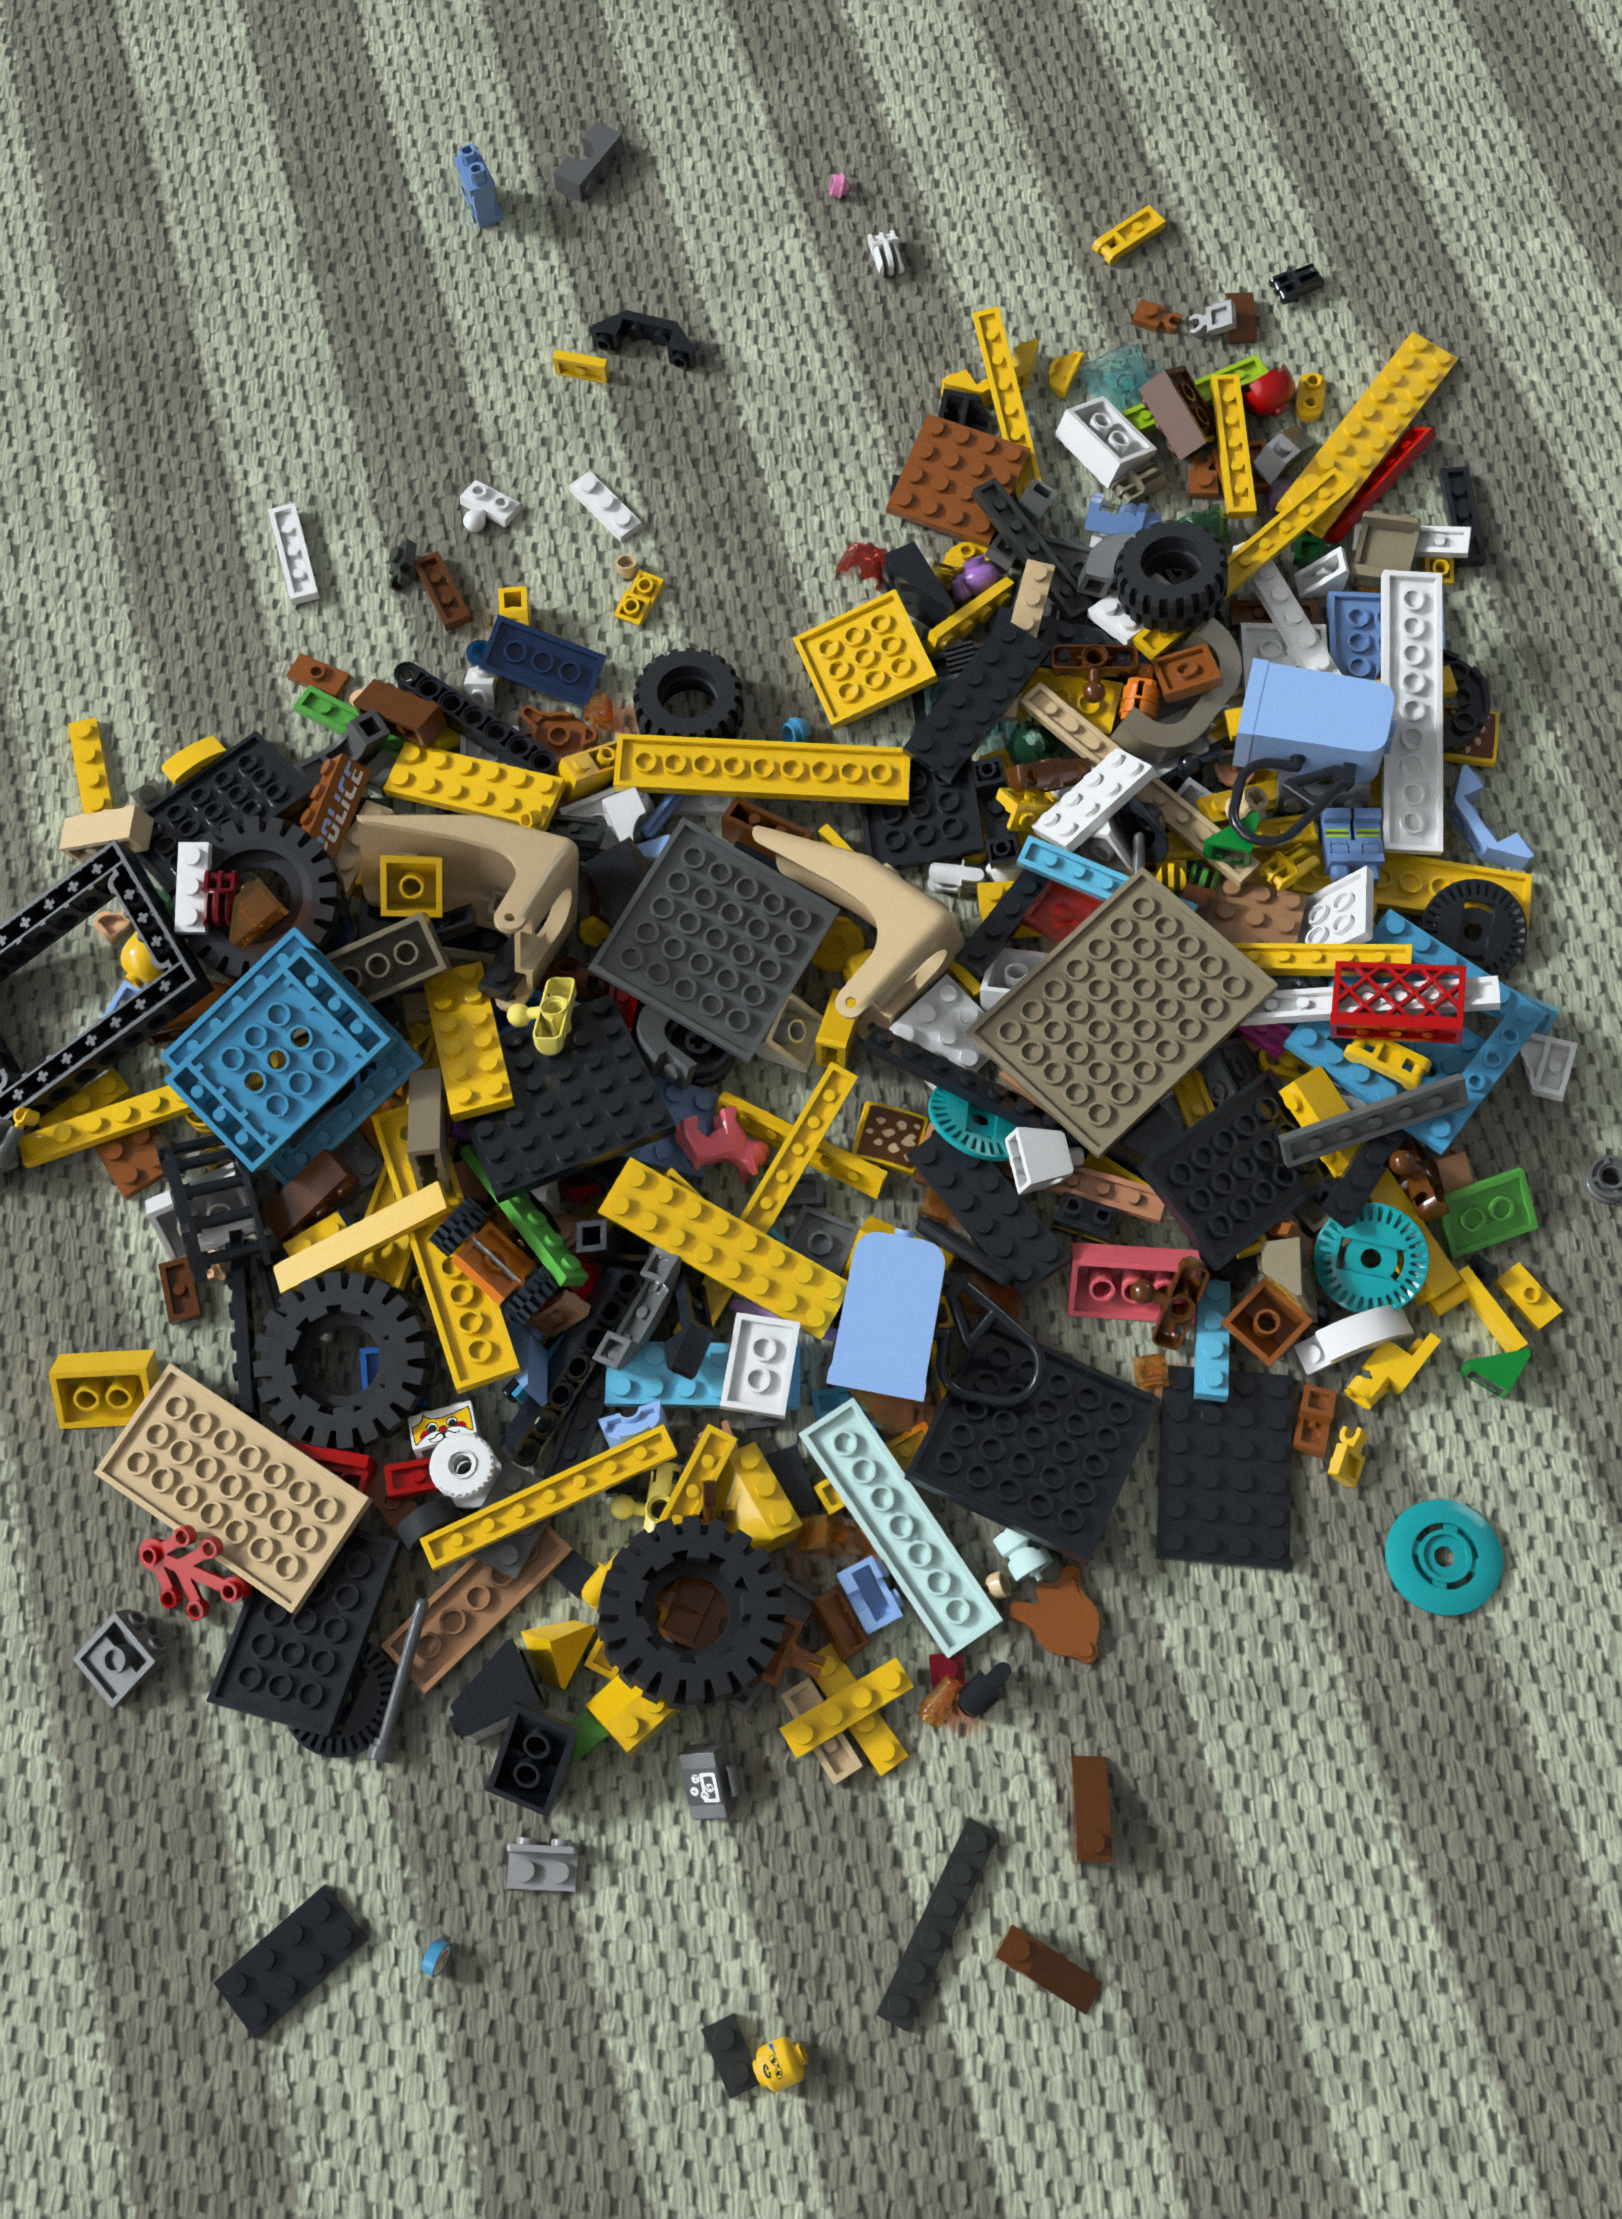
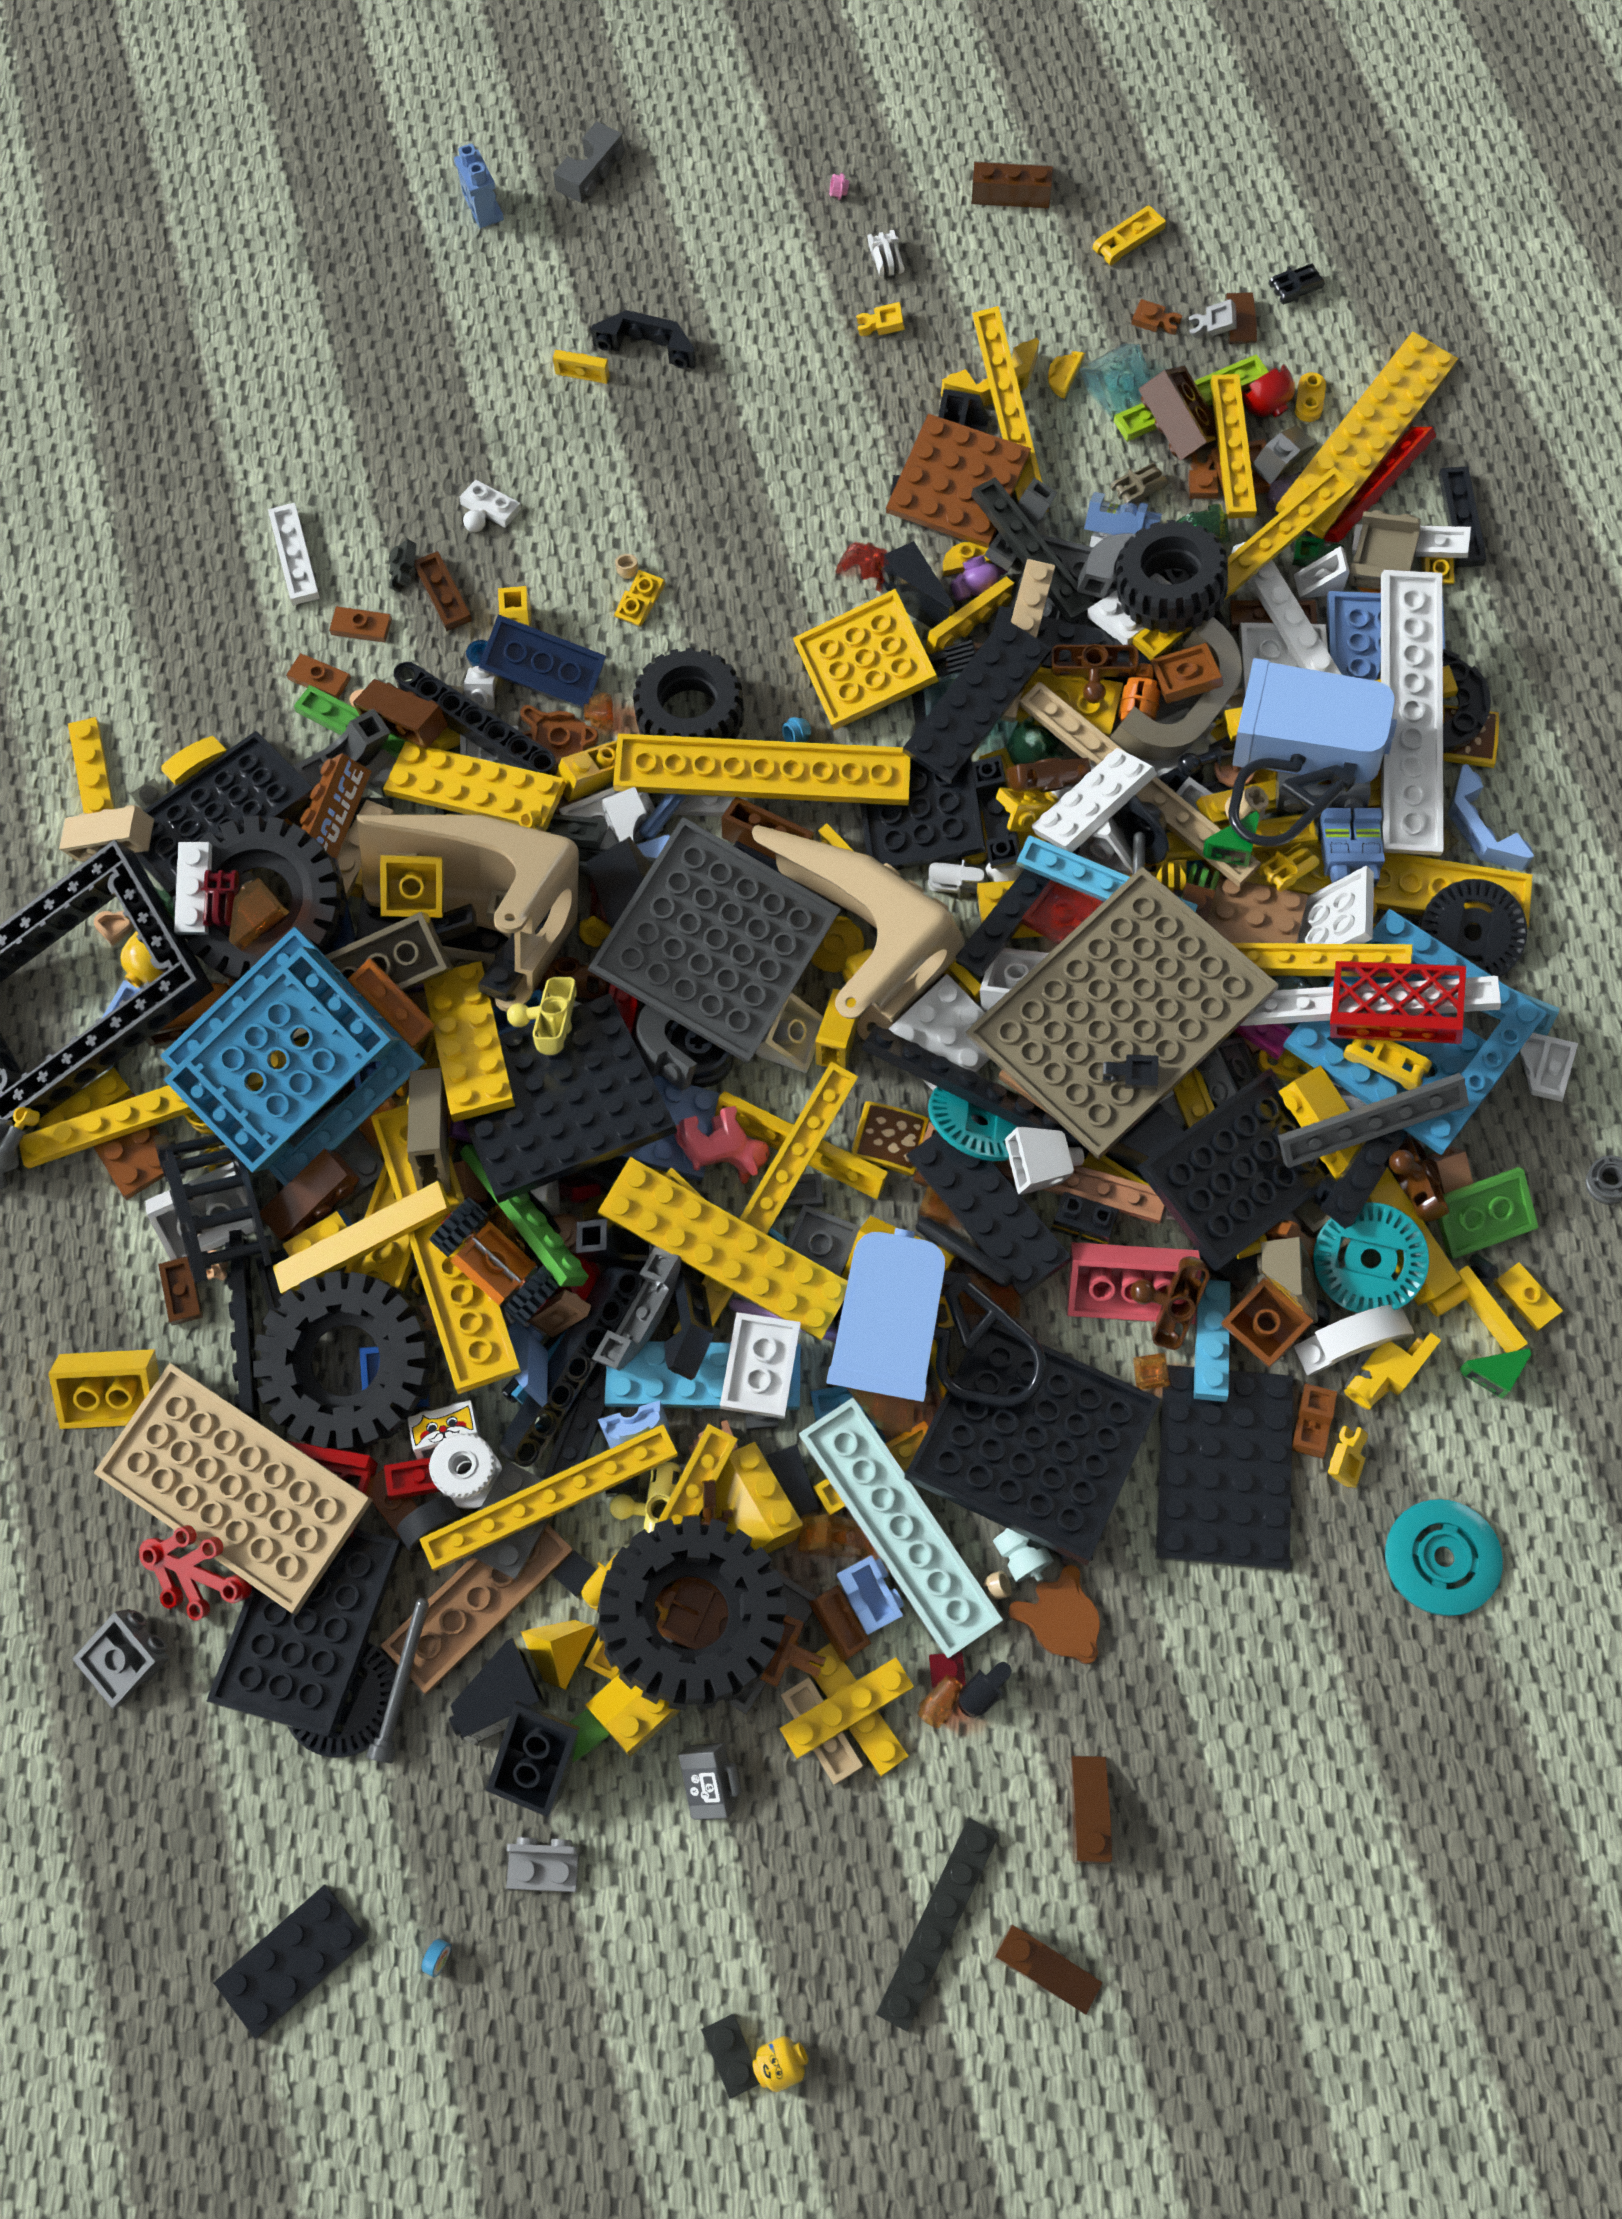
white plate [569,471,642,543] -> none
clear yellow plate [932,562,962,598] -> none
white slope [1055,396,1157,489] -> none
none -> dark orange plate [329,606,392,643]
none -> orange tile [347,958,436,1048]
none -> yellow plate [856,302,905,336]
none -> reddish brown slope [971,161,1053,208]
none -> black plate [1103,1054,1159,1090]

